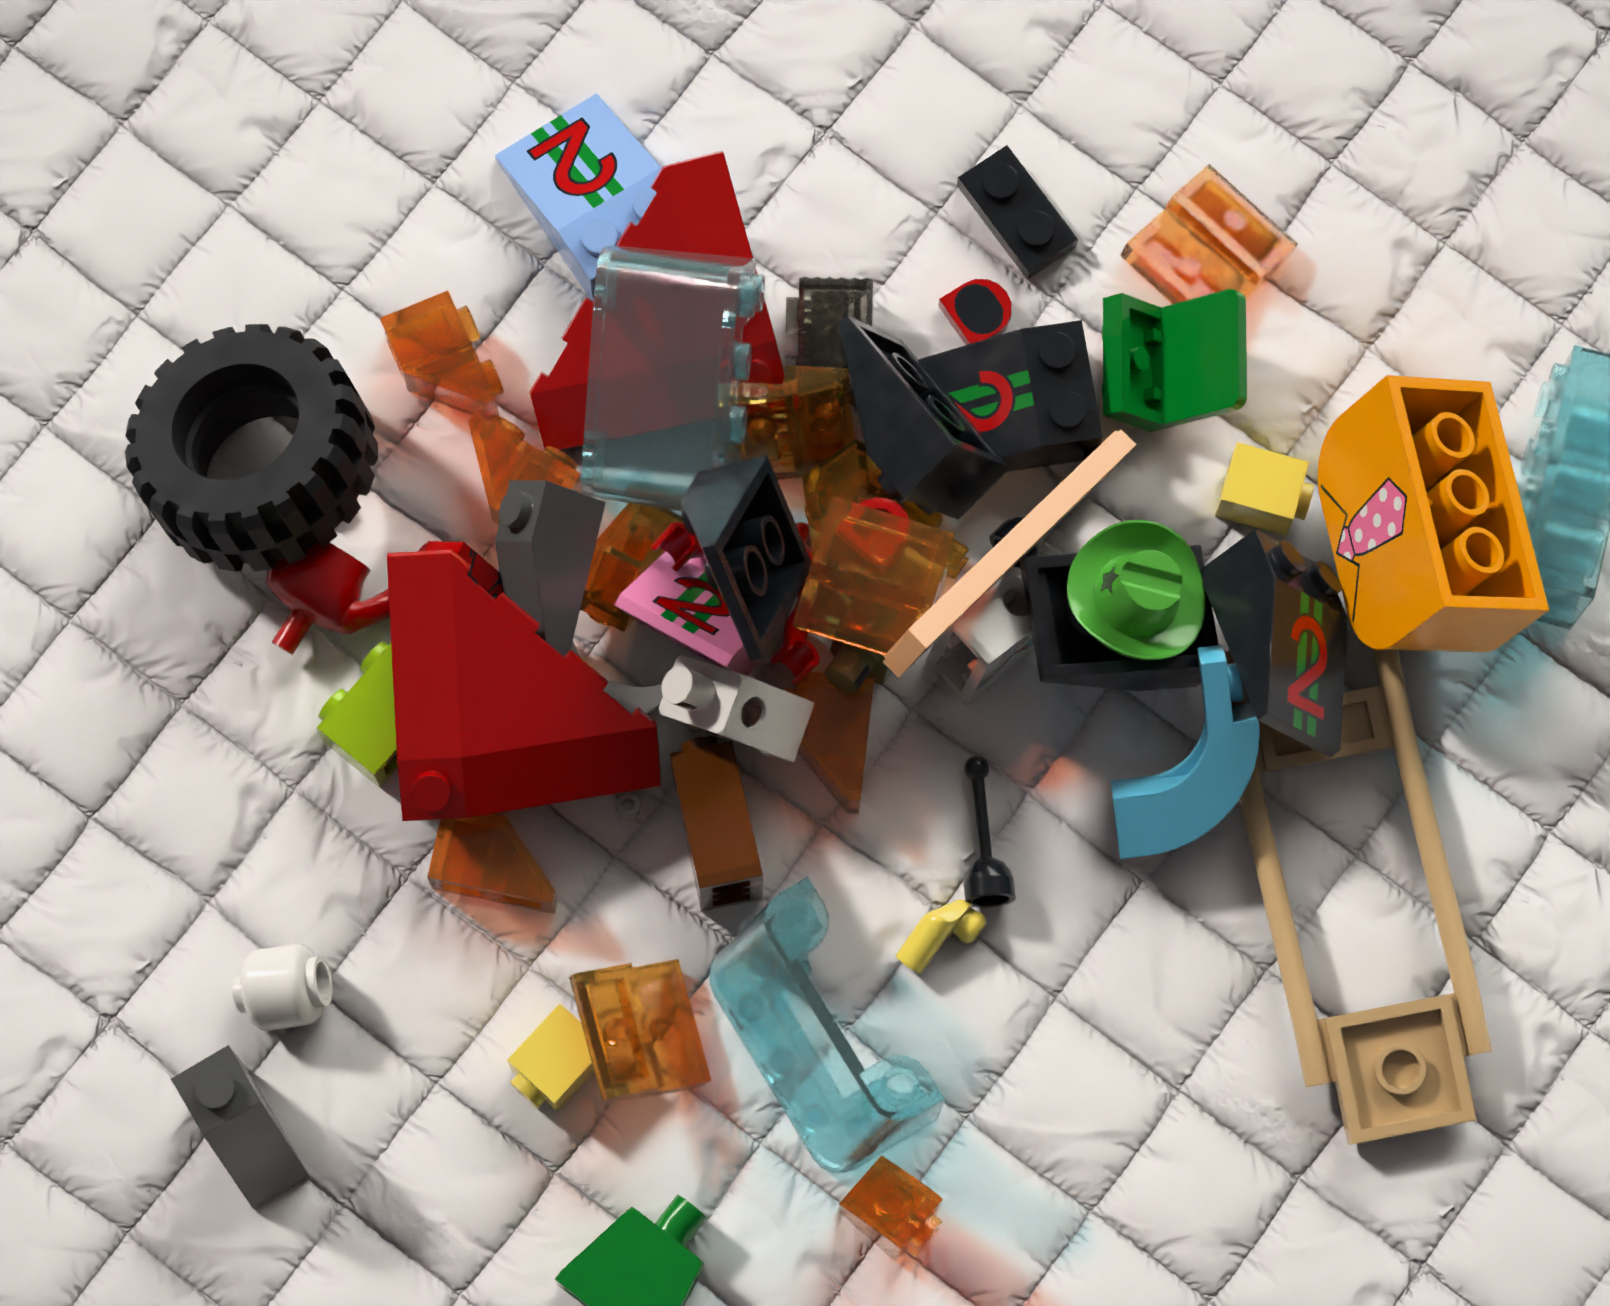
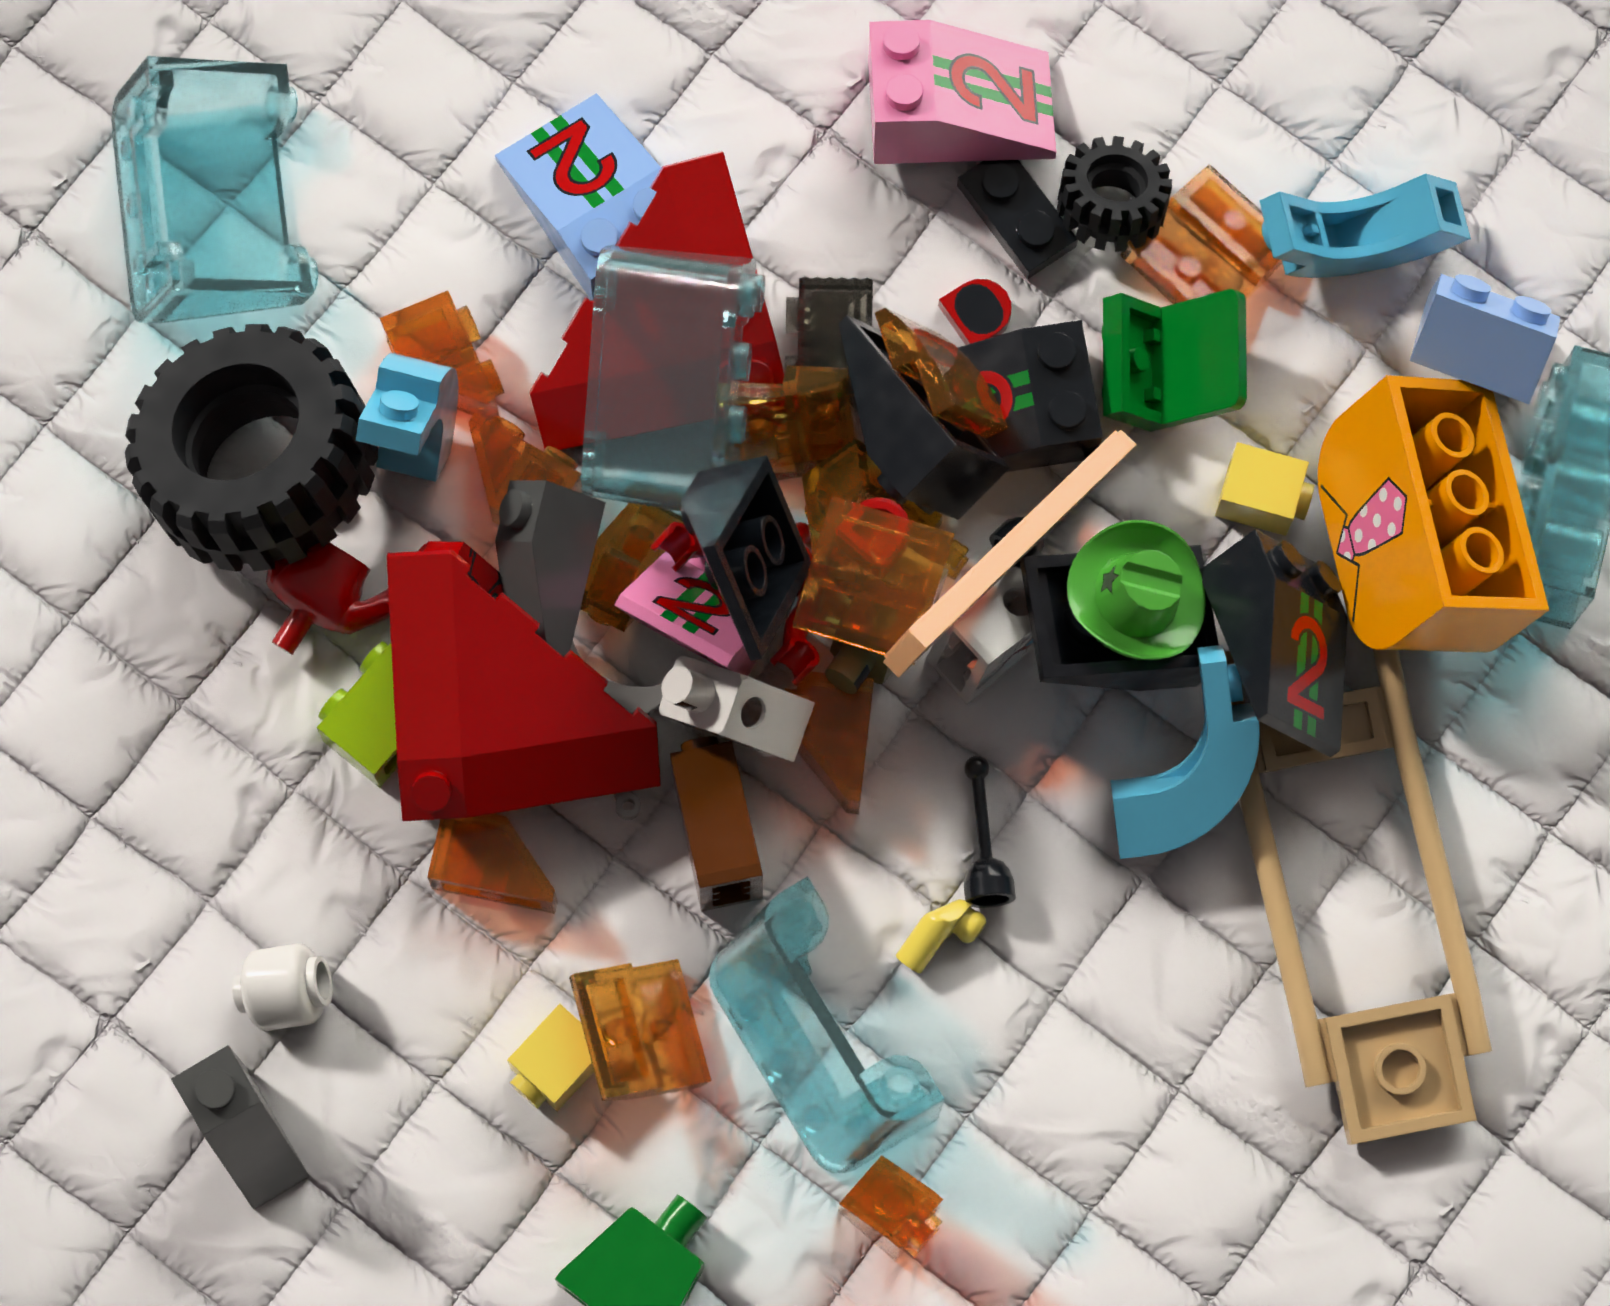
none -> clear light blue windscreen [111,56,318,323]
none -> medium azure arch [356,353,459,482]
none -> bright pink slope [868,20,1056,164]
none -> clear orange slope [875,308,1009,439]
none -> black tyre [1057,136,1172,252]
none -> medium azure arch [1259,173,1471,278]
none -> light blue slope [1410,274,1560,404]

